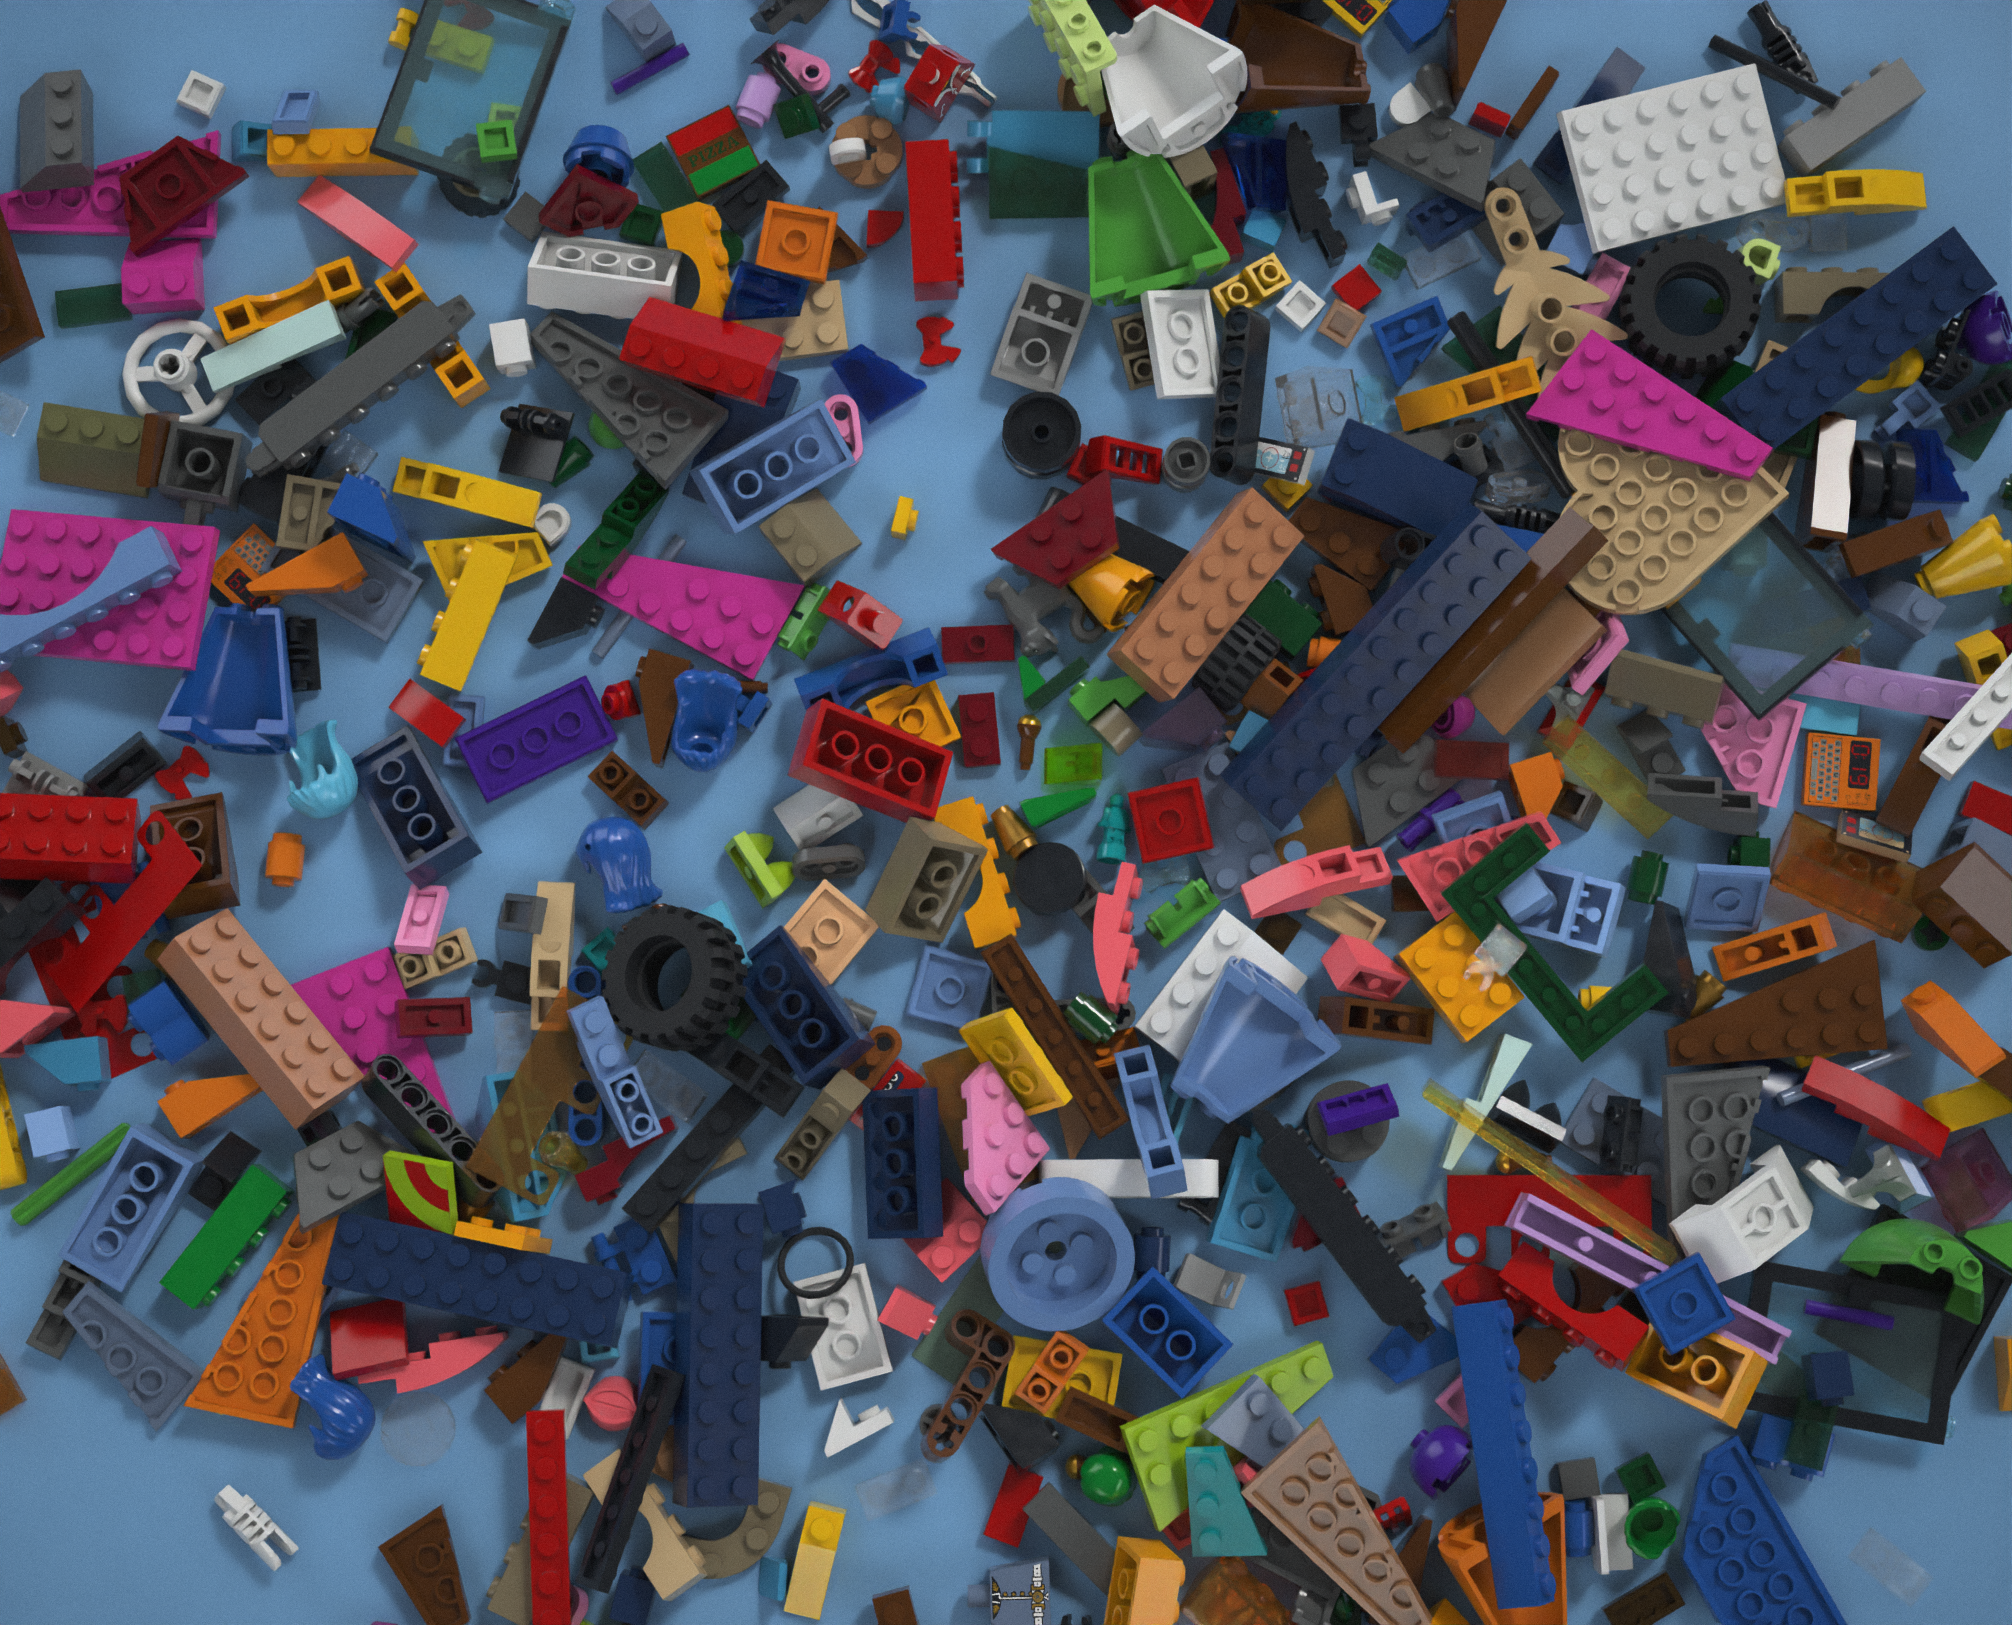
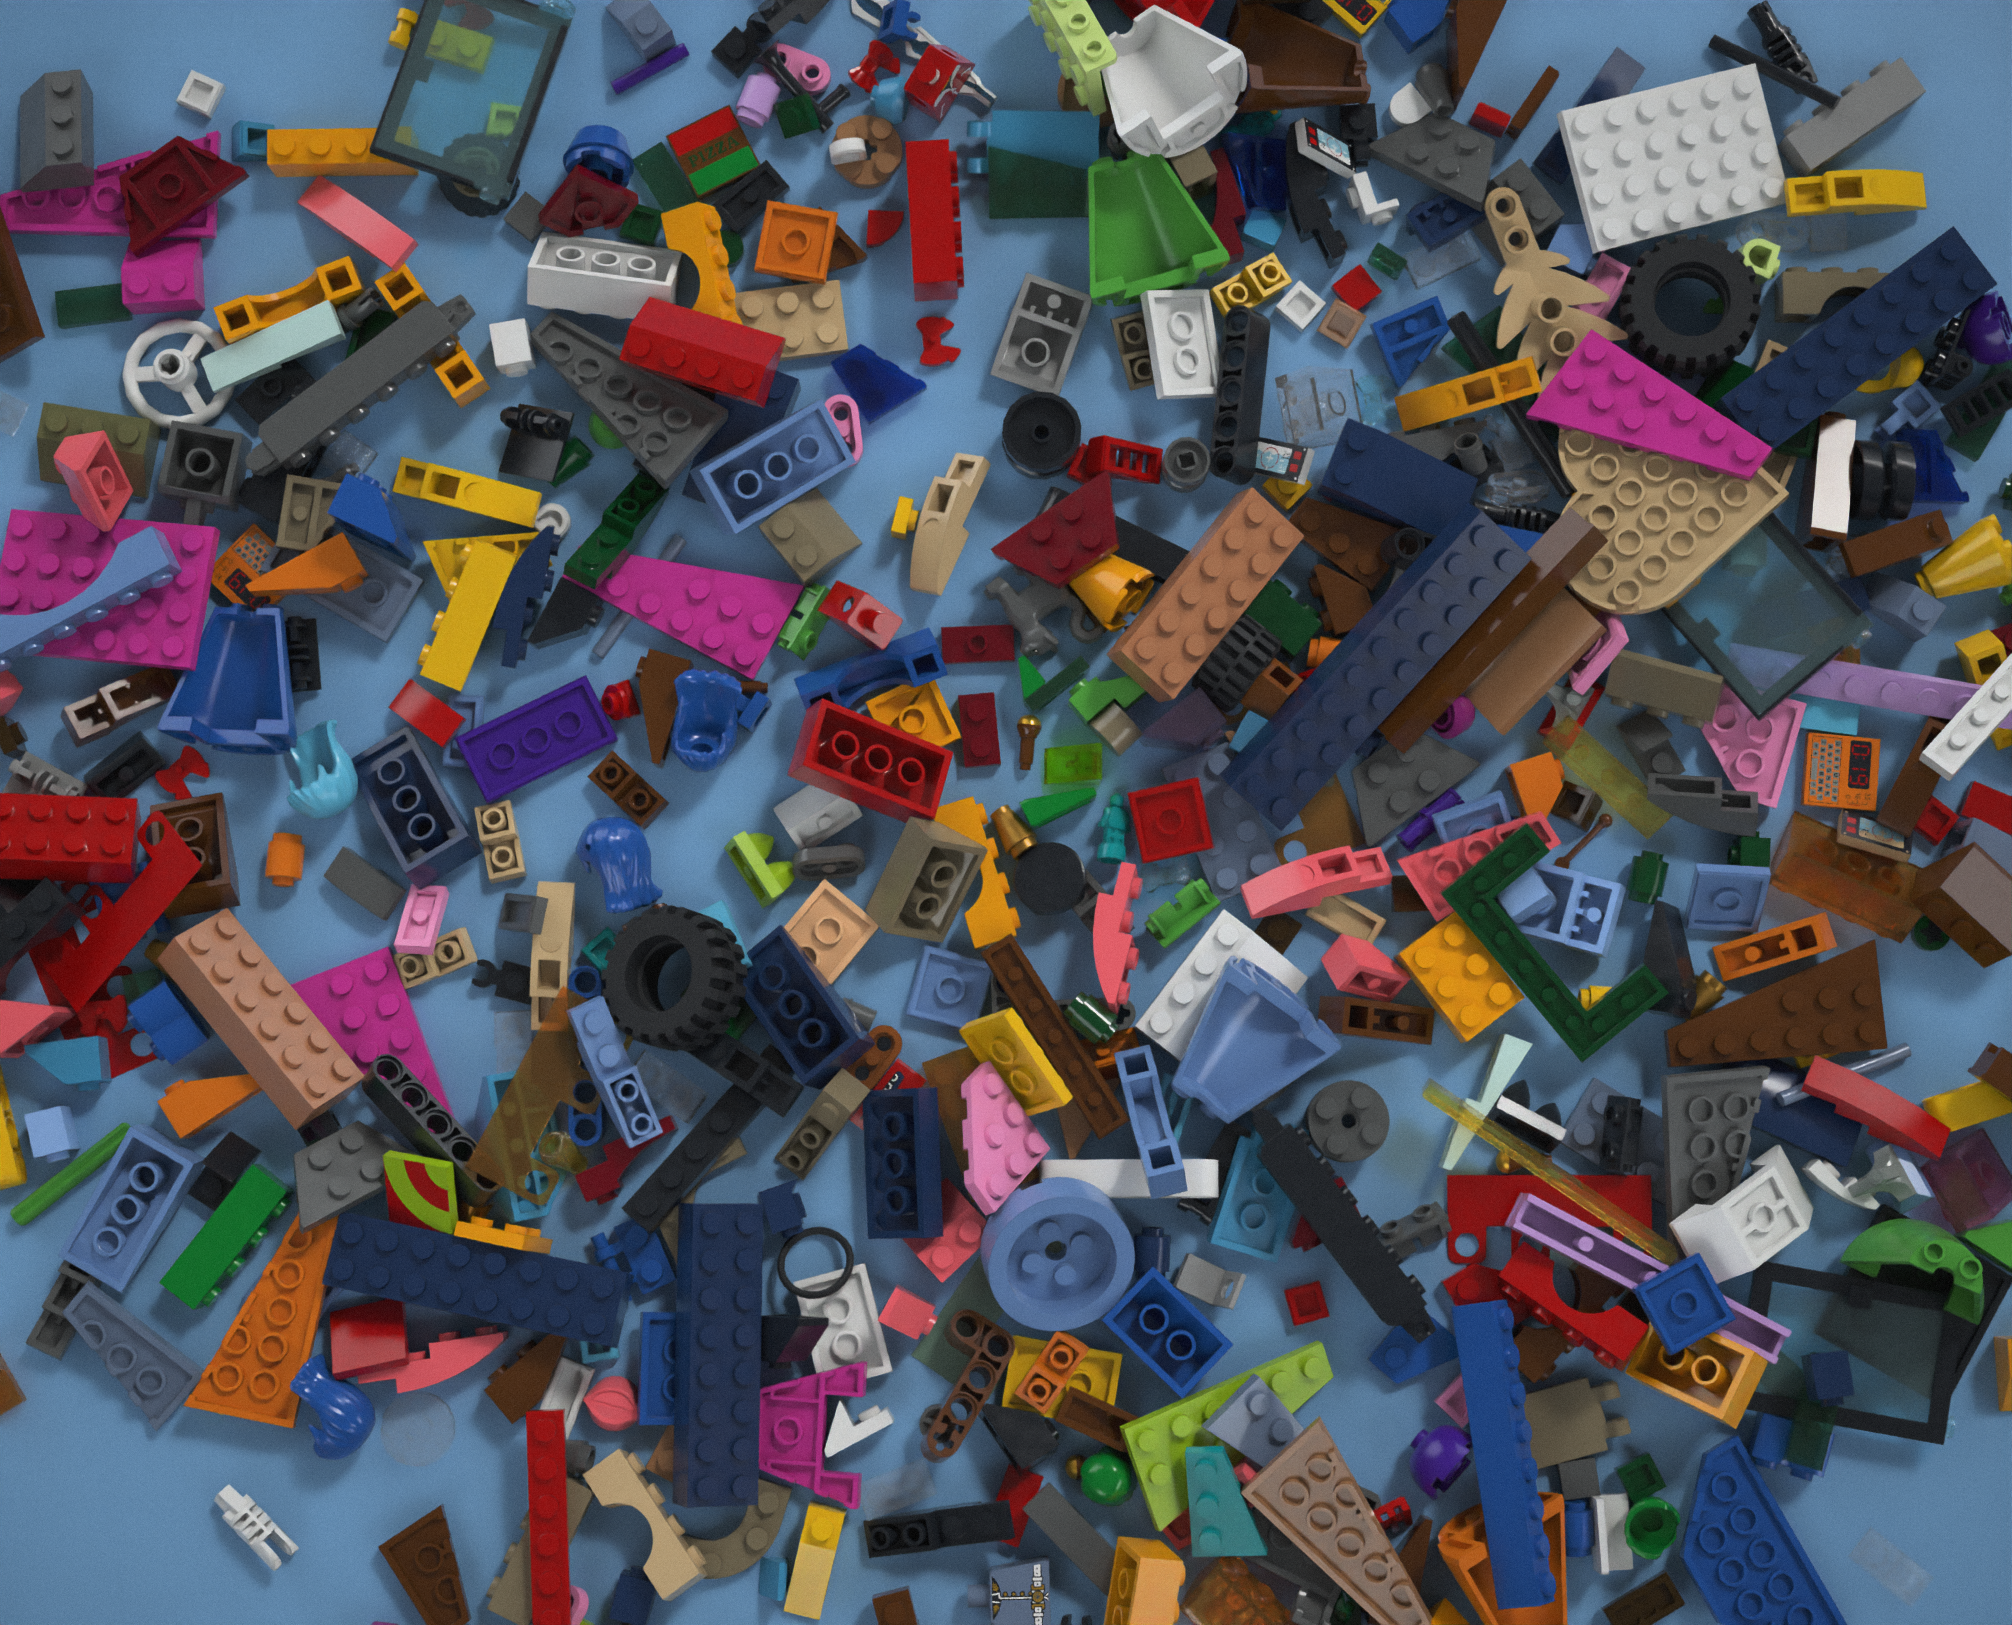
reddish brown tile [136,411,180,488] -> none
medium blue tile [271,90,320,134] -> none
dark red plate [394,997,473,1038] -> none
bright green plate [476,120,517,163] -> none
black plate [576,1364,685,1594] -> none
clear blue wing [722,260,810,321] -> none
dark purple plate [1317,1083,1400,1136] -> none
clear red plate [1434,739,1509,781] -> none
clear plate [1463,923,1527,992] -> none
dark purple piece [1803,1299,1894,1331] -> none
orange slope [1901,980,2006,1078] -> none
none -> coral slope [53,430,134,532]
none -> reddish brown slope [60,667,177,748]
none -> dark grey slope [324,846,407,921]
none -> tan slope [474,800,527,884]
none -> dark blue slope [492,524,561,668]
none -> dark grey cone [566,1440,596,1477]
none -> black plate [711,12,773,79]
none -> dark pink wing [759,1361,867,1509]
none -> black slope [863,1499,1015,1558]
none -> tan slope [910,453,991,596]
none -> tile [1295,117,1357,179]
none -> dark tan tile [1524,1377,1631,1469]
none -> reddish brown hinge [1554,814,1613,869]
none -> red tile [1913,794,1960,846]

